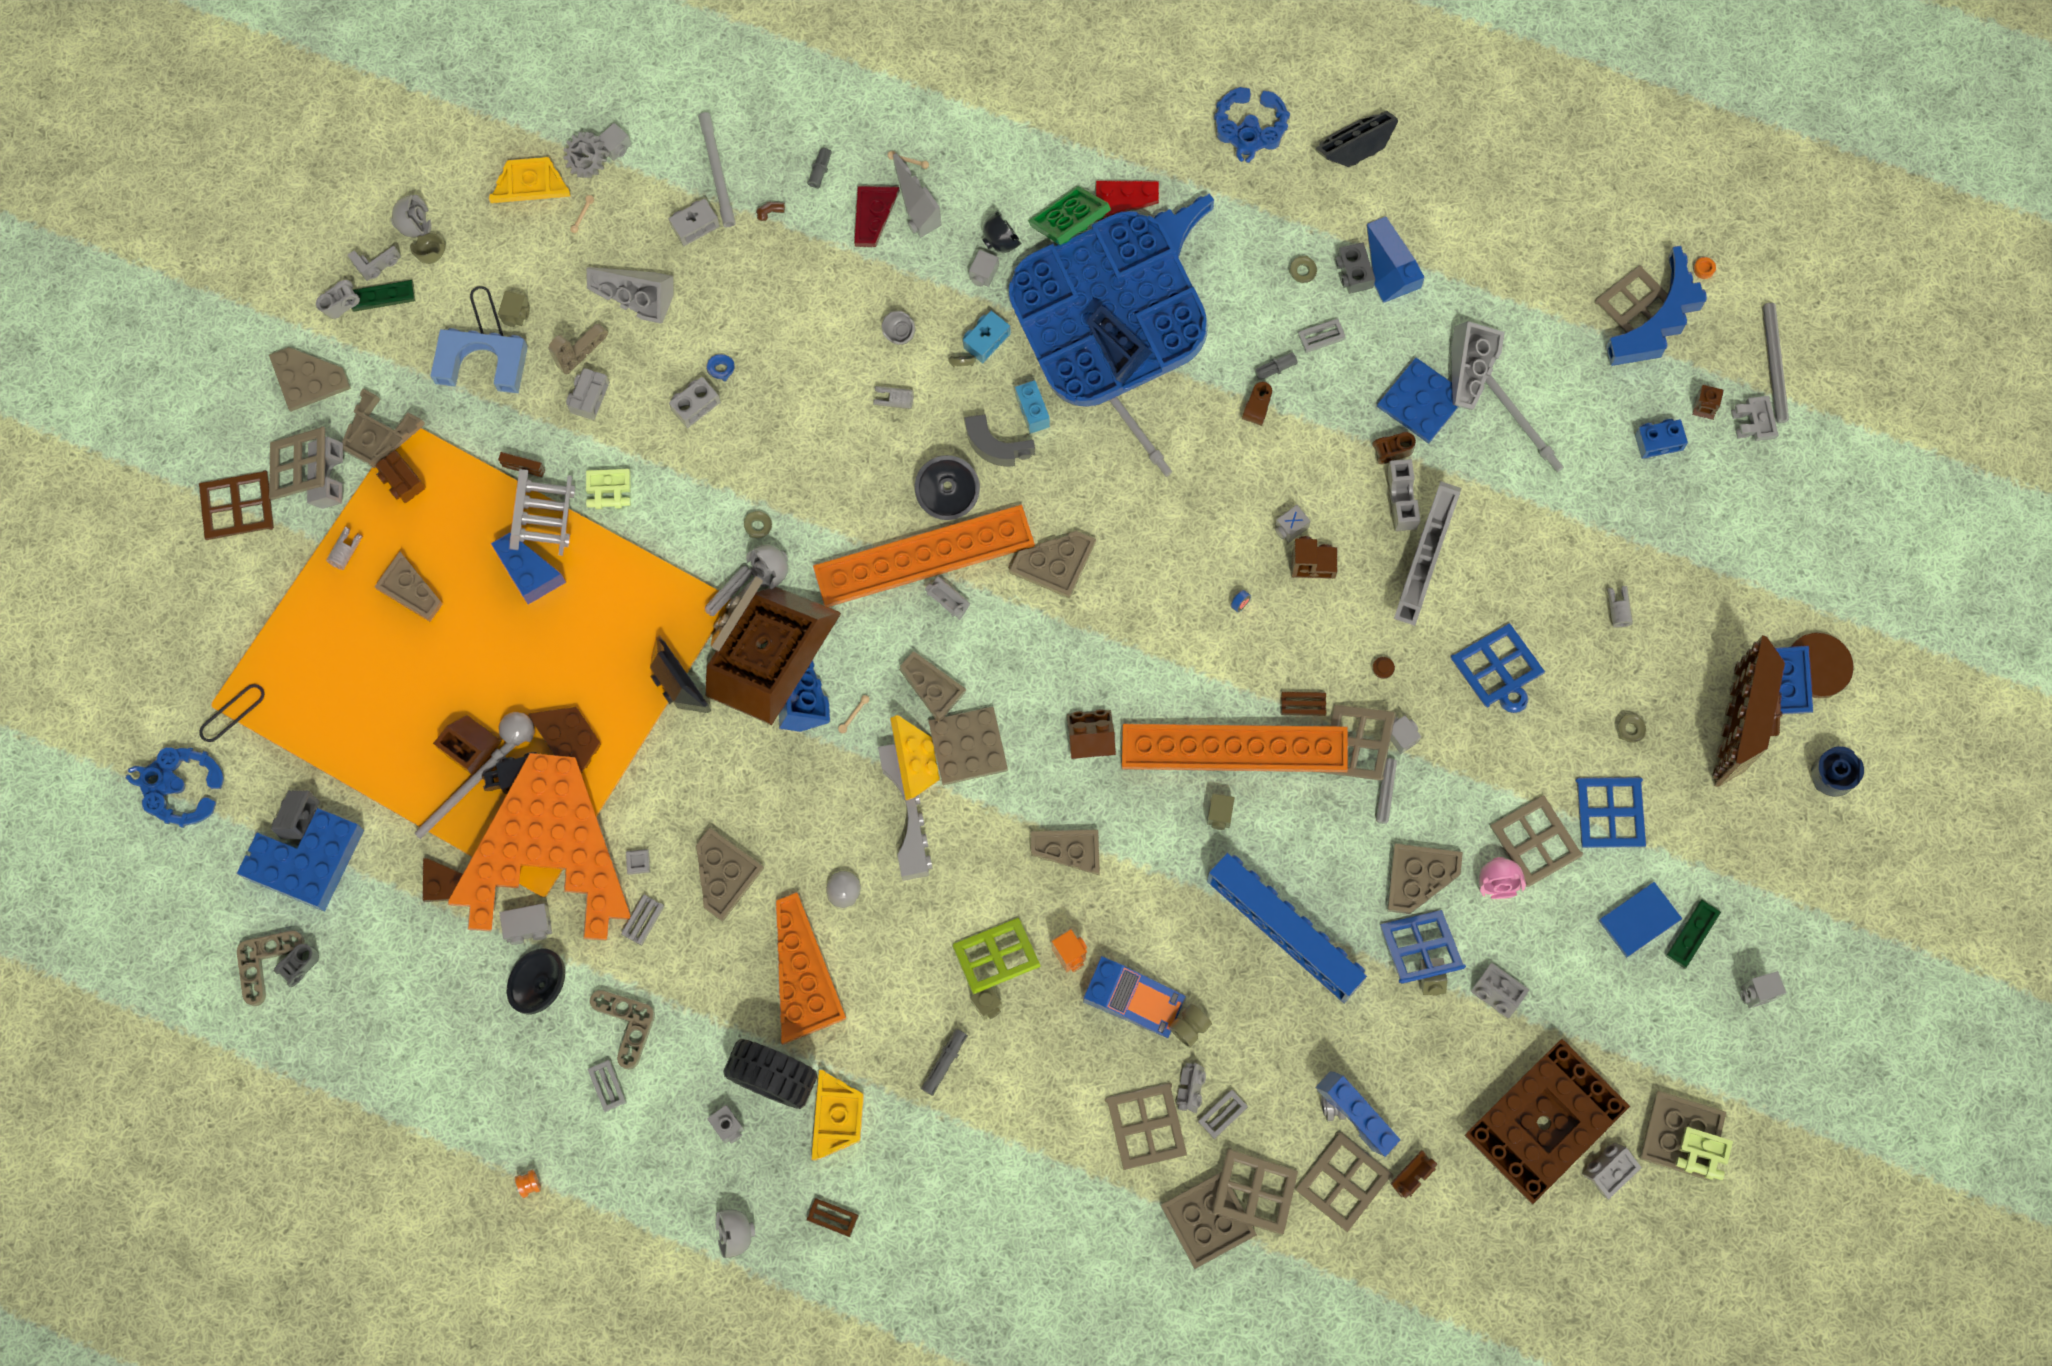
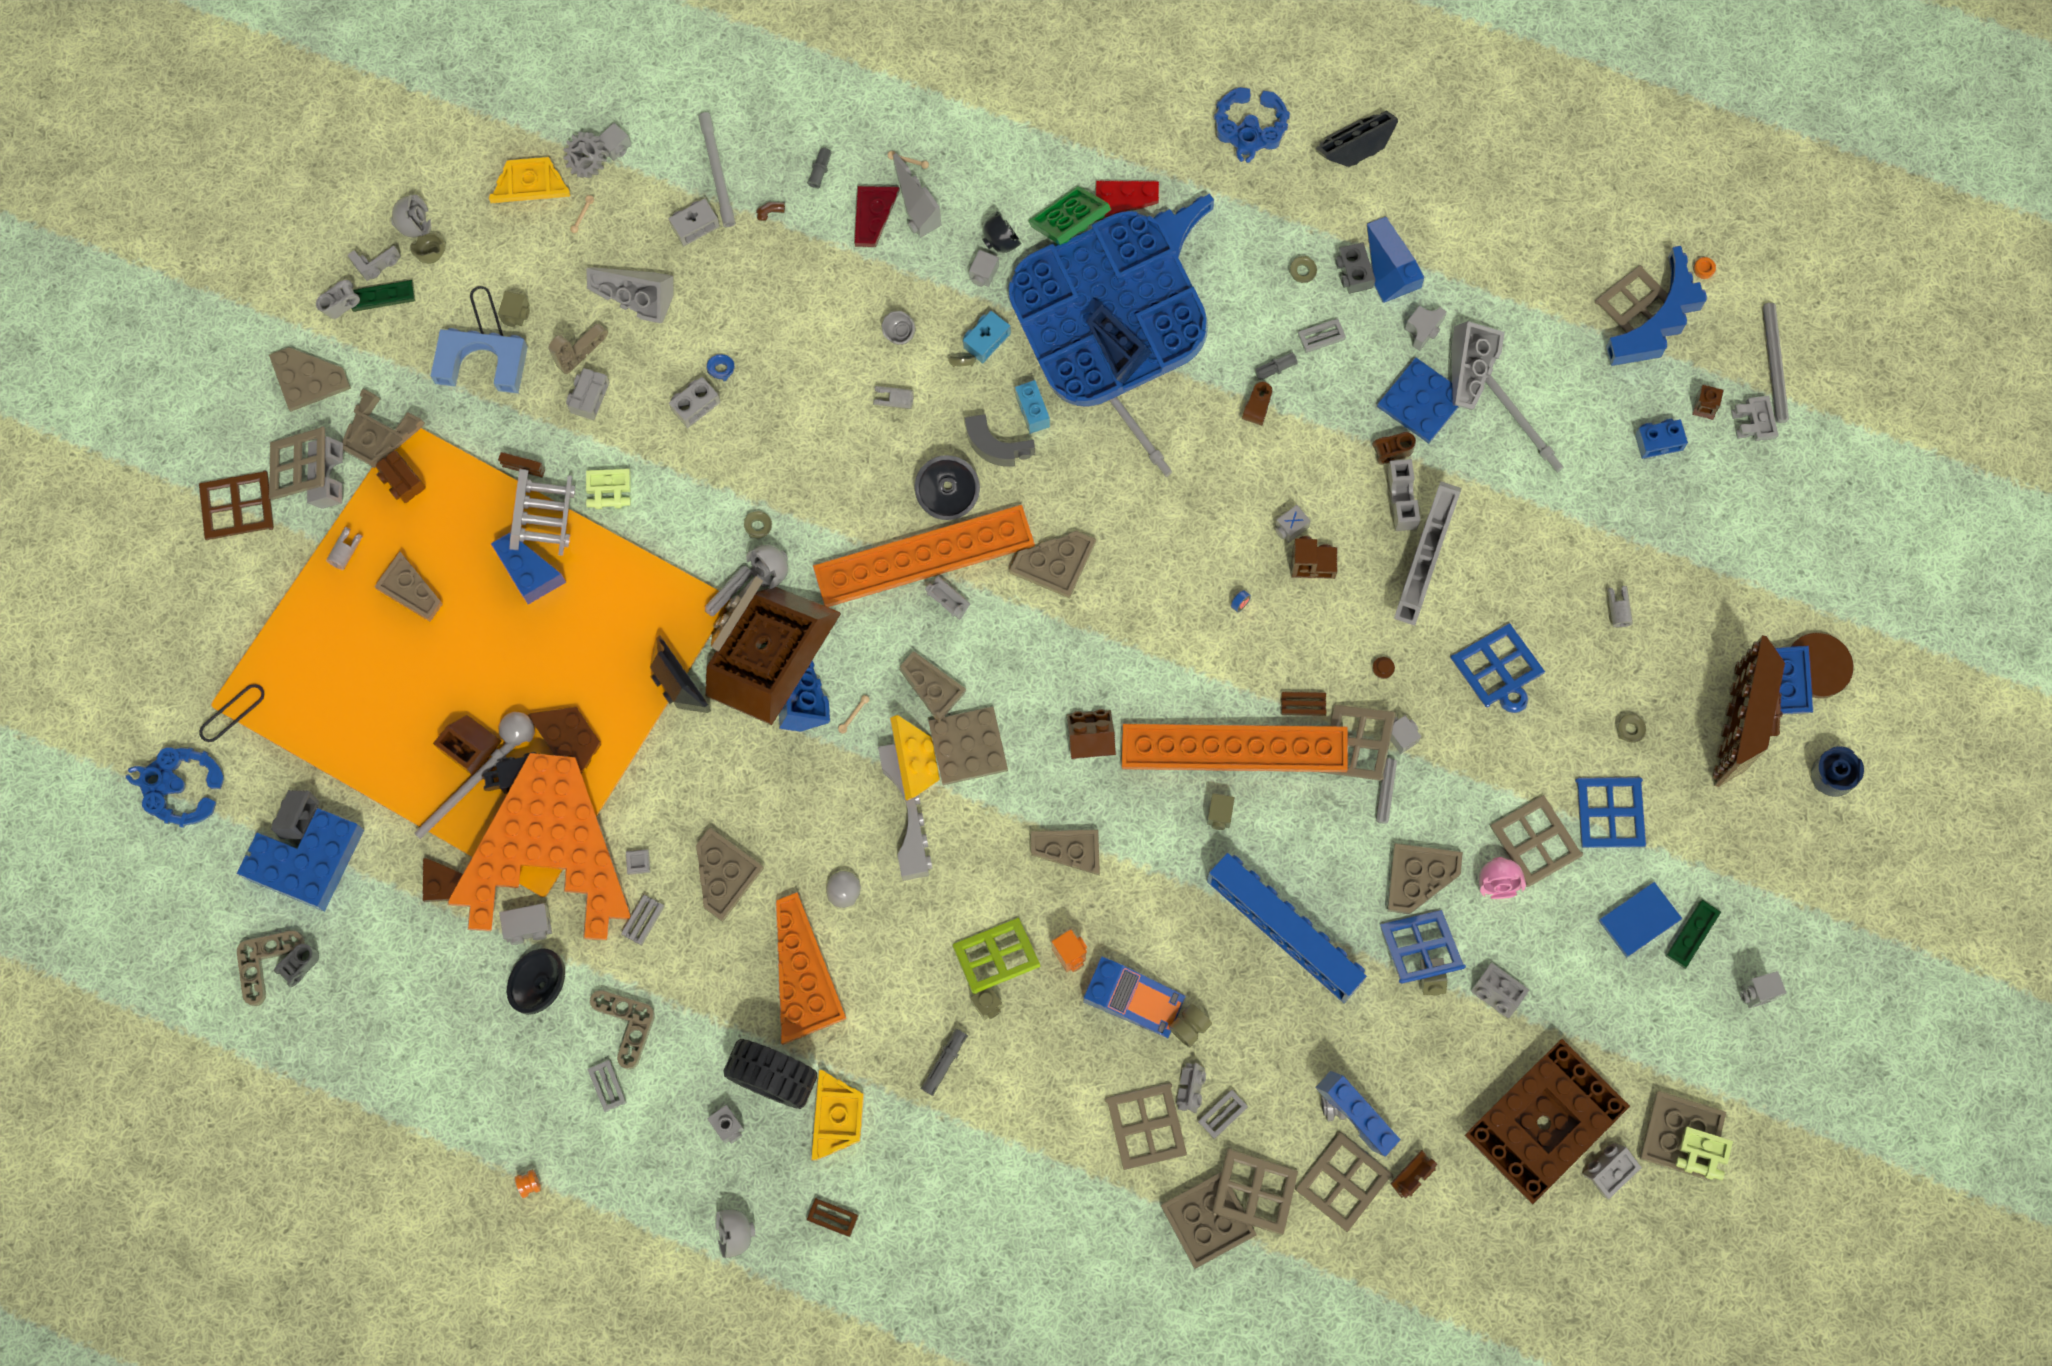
none -> light grey brick [1405,306,1447,351]

